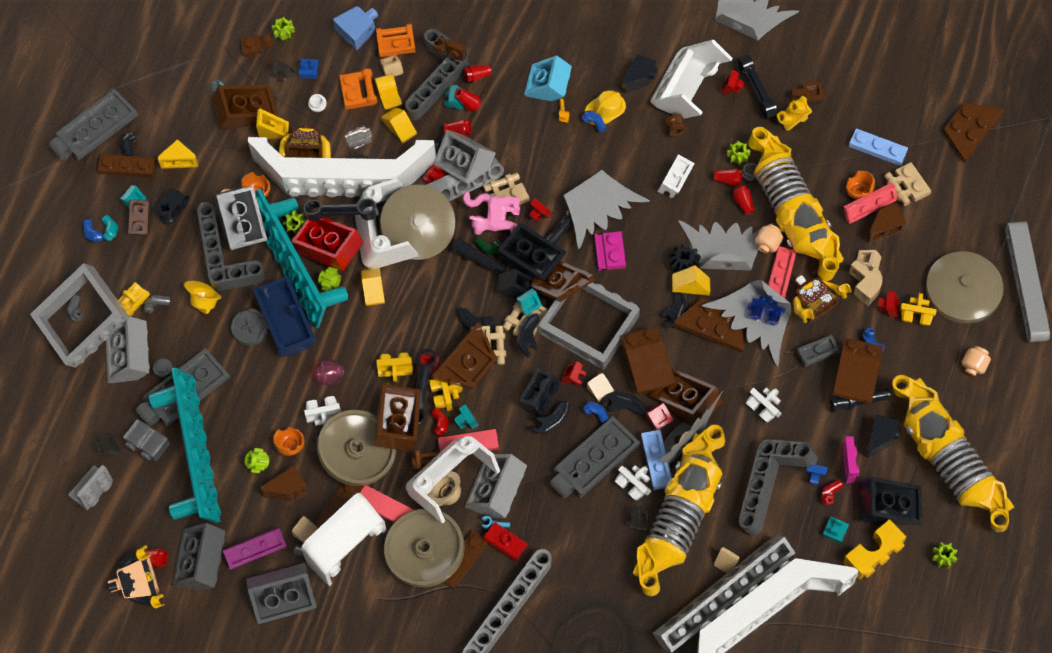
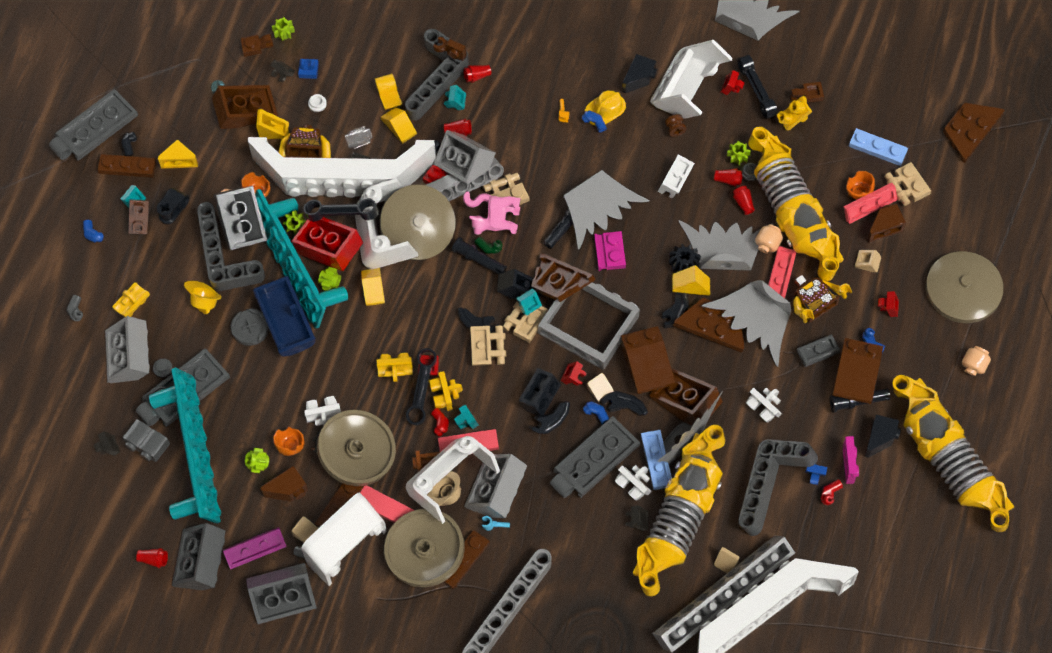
light grey window [30,263,129,368] -> none
light grey bracket [68,465,113,511] -> none
teal arm [101,215,119,241] -> none
torso [108,545,165,608] -> none
dark grey arm [143,295,170,314] -> none
clear pink head [314,360,344,386] -> none
medium blue torso [333,7,378,51] -> none
orange plate [340,69,377,110] -> none
reddish brown slope [374,384,421,452] -> none
orange plate [376,24,416,57] -> none
tan slope [379,55,403,77] -> none
reddish brown wing [432,322,497,389] -> none
red cone [454,88,481,111] -> none
red plate [483,522,528,561] -> none
black slope [498,223,566,281] -> none
black piece [516,313,540,358] -> none
medium azure slope [524,56,572,101] -> none
red tile [529,198,553,222] -> none
tile [646,403,673,430] -> none
clear blue hips [747,294,786,326] -> none
teal tile [822,517,849,544] -> none
yellow arch [843,519,906,580] -> none
tan brick [849,260,882,306] -> none
black slope [858,477,923,525] -> none
yellow hips [900,293,937,326] -> none
lime gear [932,542,958,568] -> none
light grey beam [1005,221,1050,343] -> none

